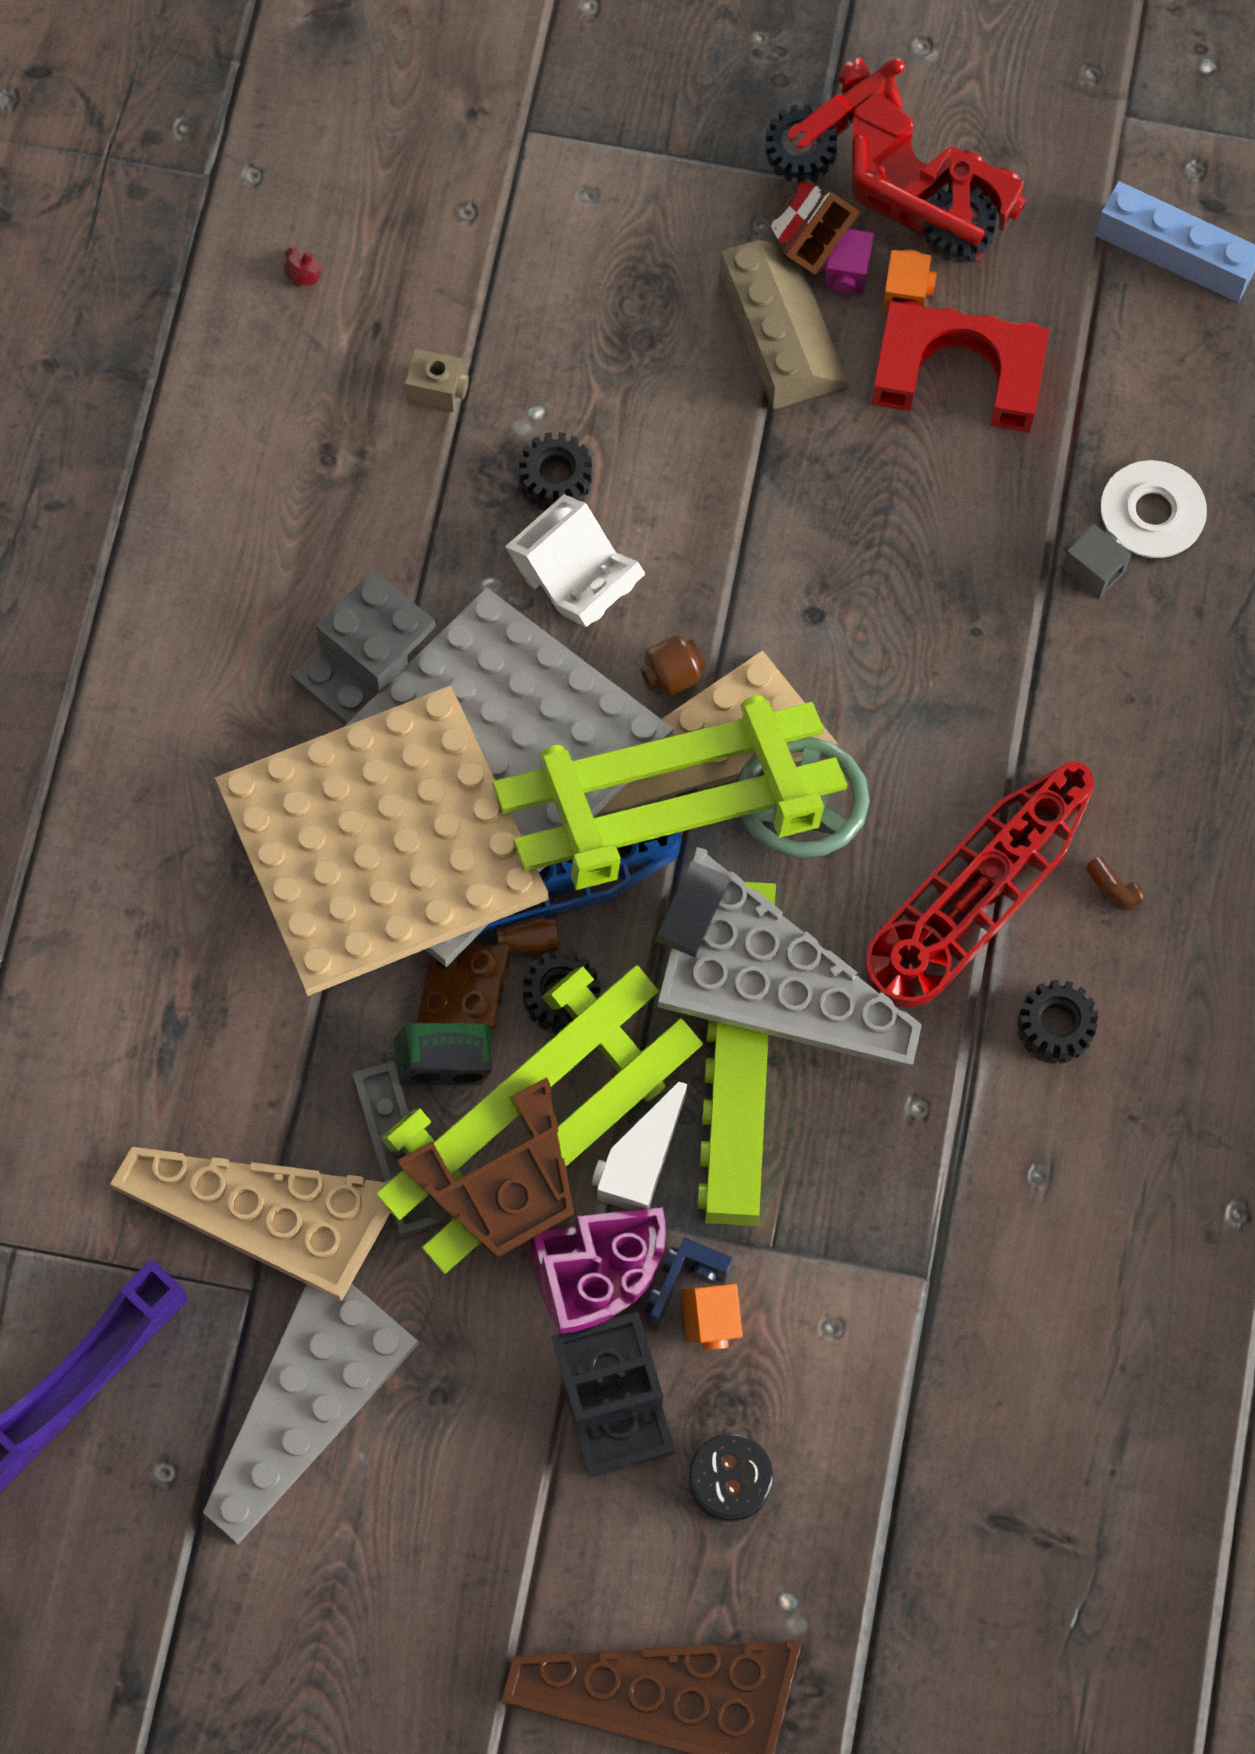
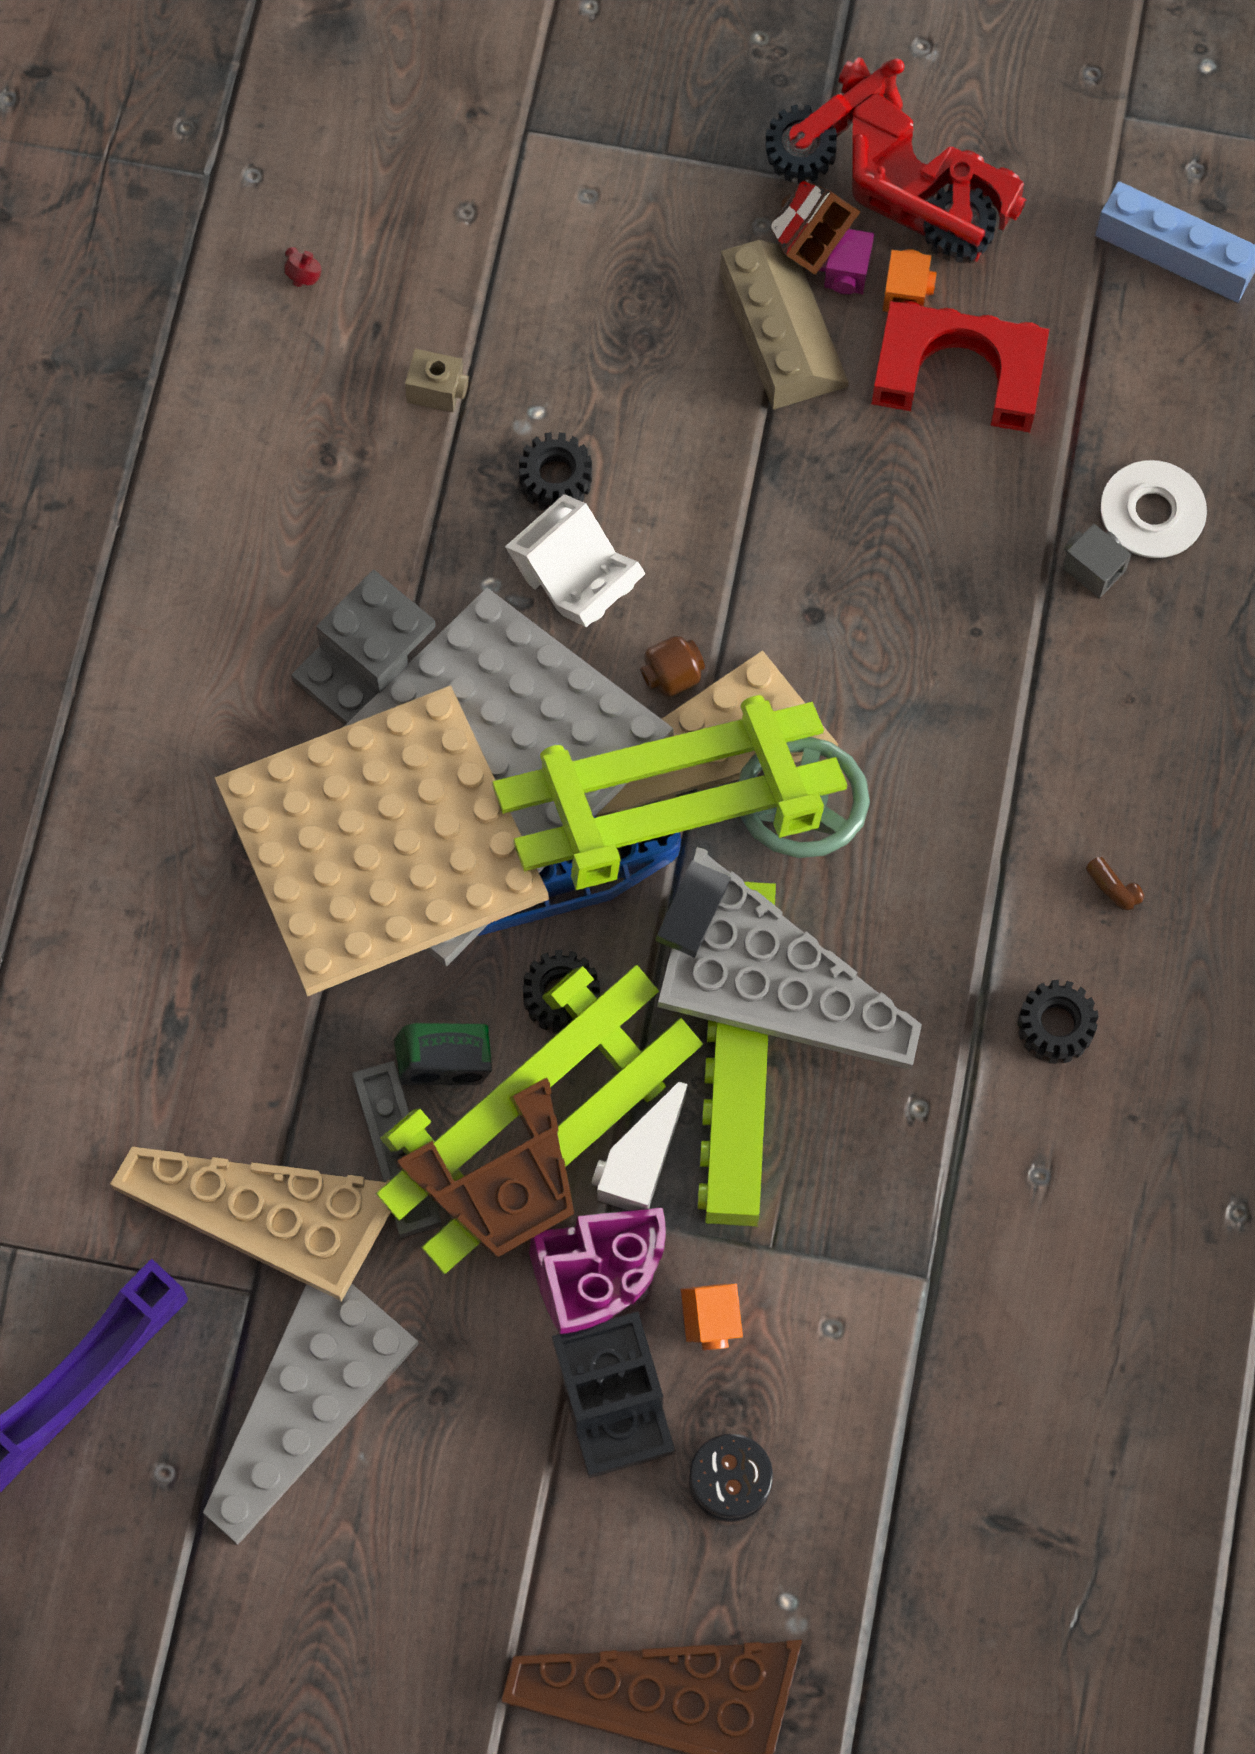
reddish brown hinge [417,944,509,1035] -> none
reddish brown cone [497,913,559,955] -> none
dark blue bracket [645,1237,733,1329] -> none
red beam [865,761,1094,1008] -> none

